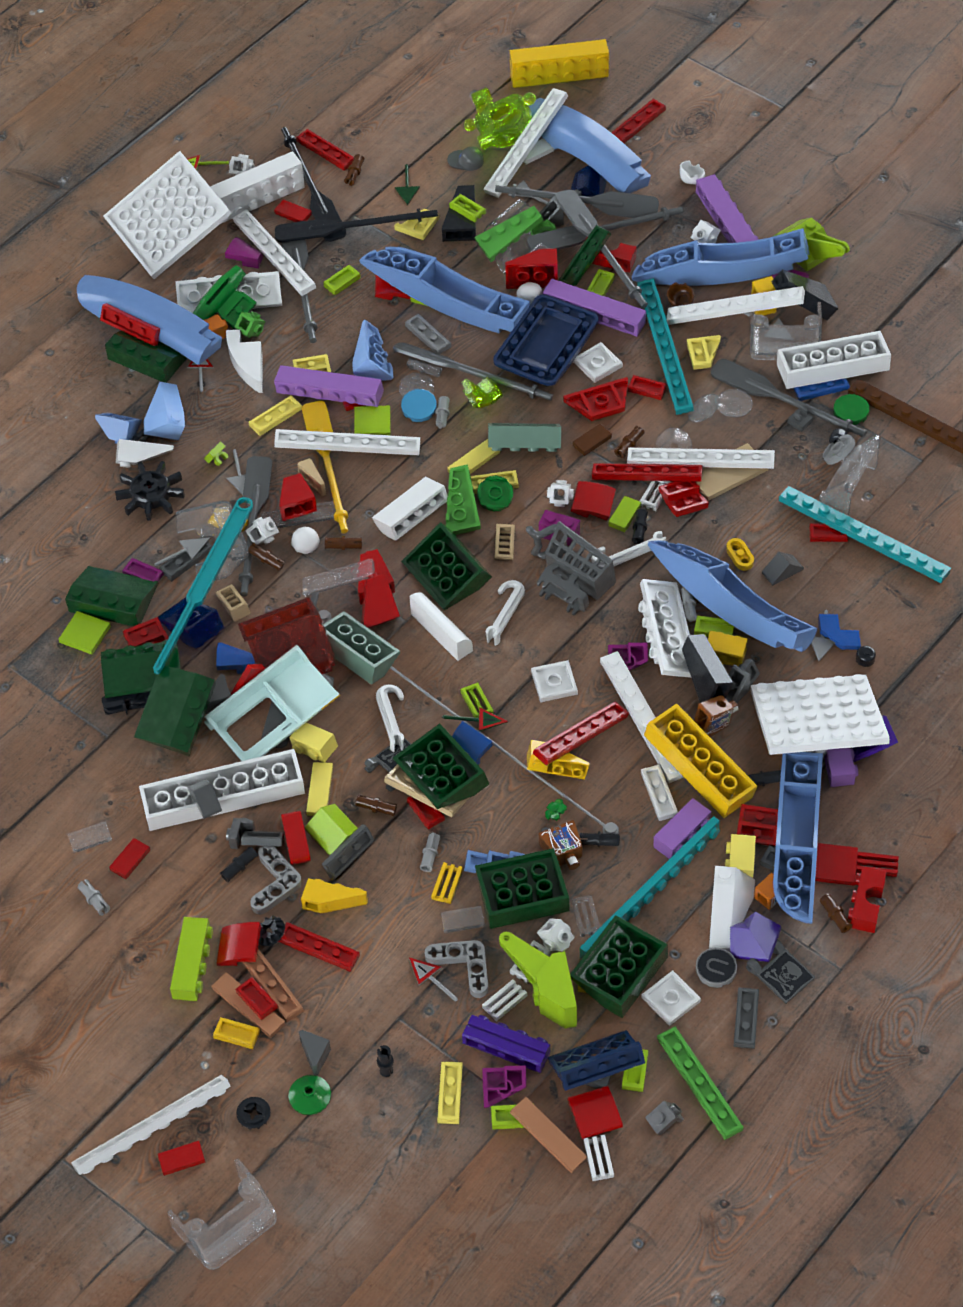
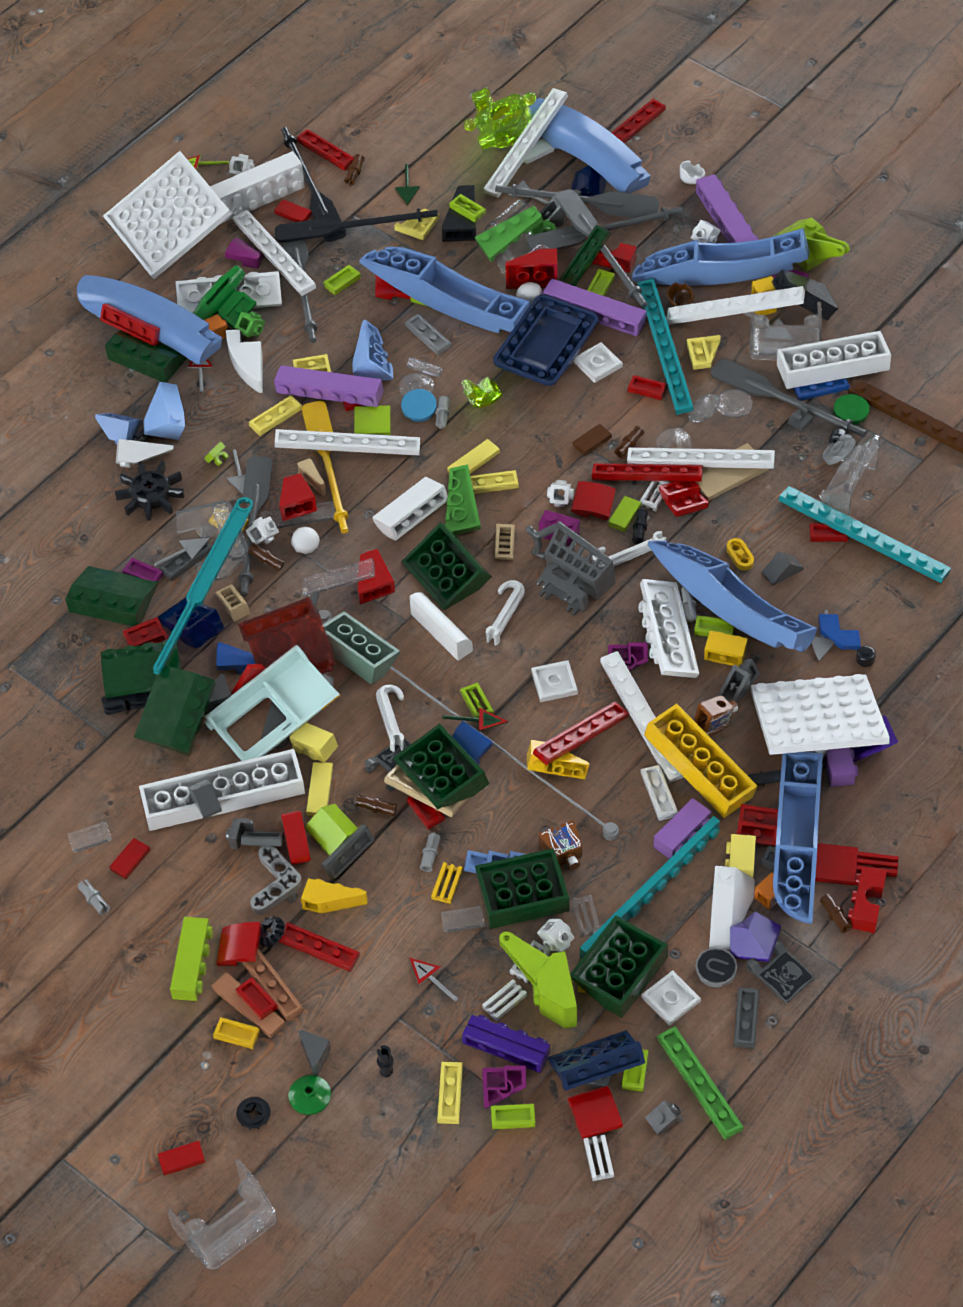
lime tile [59,611,111,655] -> none
white plate [71,1075,231,1175] -> none
black pin [220,846,258,882] -> none
reddish brown pin [325,536,362,550] -> none
red slope [361,572,400,628] -> none
dark grey piece [393,343,553,401] -> none
light grey beam [425,940,488,998] -> none
dark grey cap [447,147,484,171] -> none
green tile [477,476,514,512] -> none
sand green slope [488,423,561,452] -> none
yellow brick [510,39,609,88] -> none
nougat tile [510,1097,587,1174] -> none
green plant [545,799,567,821] -> none
red wing [563,377,628,421] -> none
black axle [580,831,620,848] -> none
black slope [682,634,733,703] -> none

